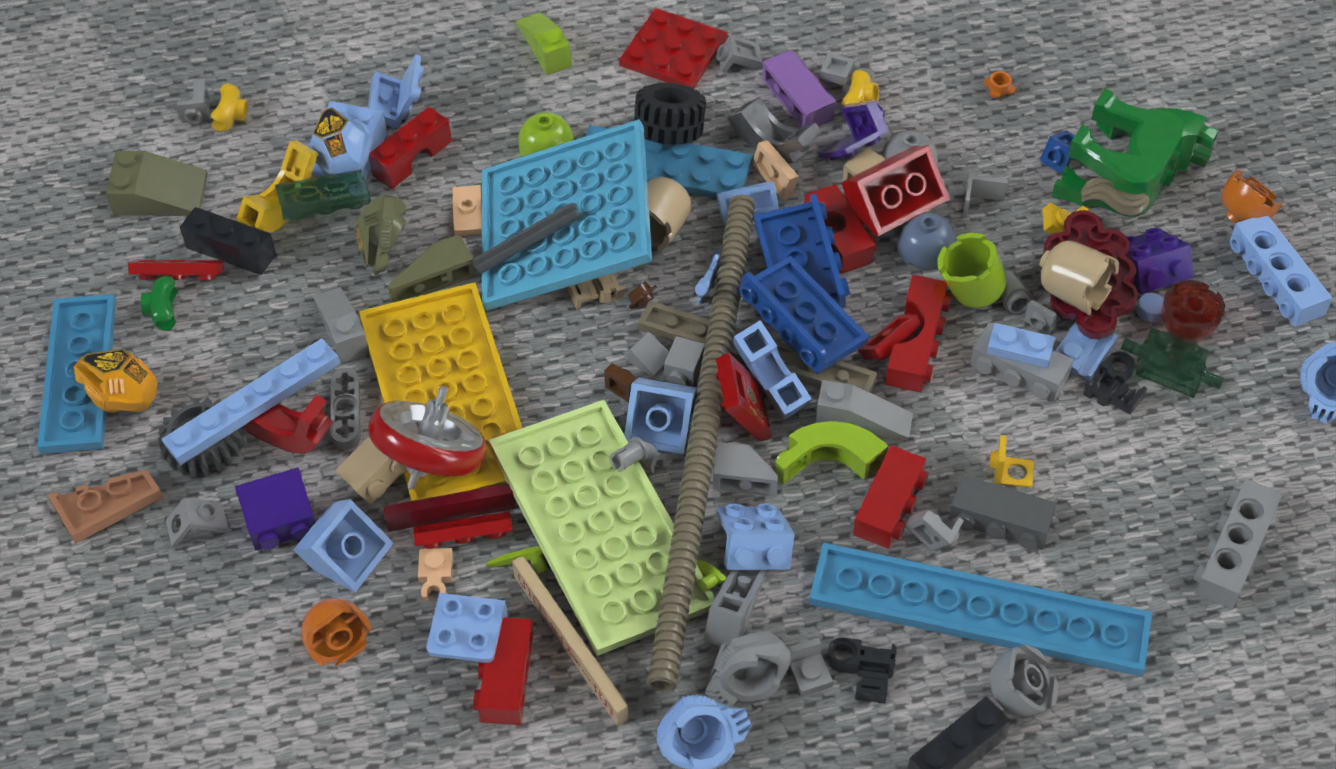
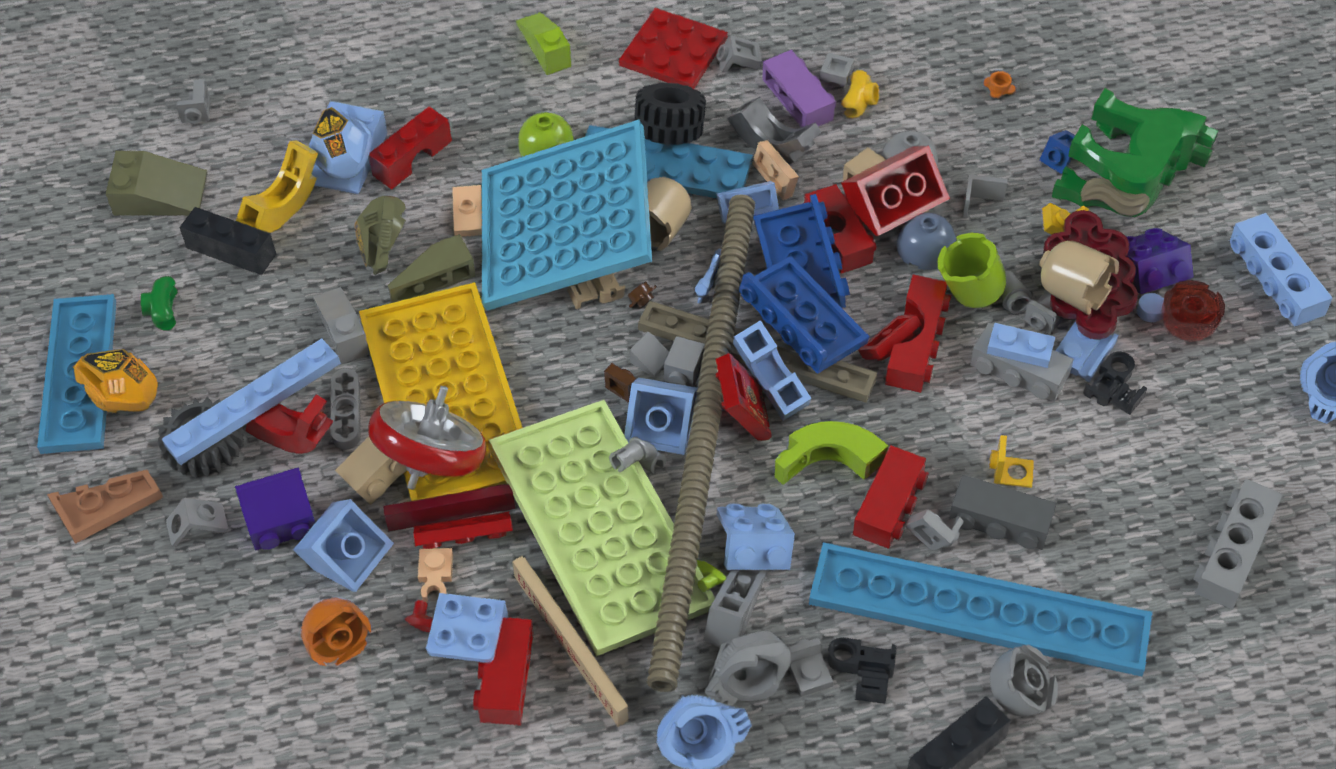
red plate [128,259,224,280] -> none
yellow piece [211,83,248,132] -> none
clear green plate [275,169,371,220] -> none
light blue bracket [368,54,424,128] -> none
dark grey axle [473,203,580,273] -> none
lime bar [486,546,548,574] -> none
light grey slope [713,442,778,497] -> none
light grey slope [816,380,913,441] -> none
dark purple bracket [818,100,889,161] -> none
clear green plate [1120,327,1224,398] -> none
orange cylinder [1221,169,1282,224] -> none
none -> red bar [405,600,433,633]

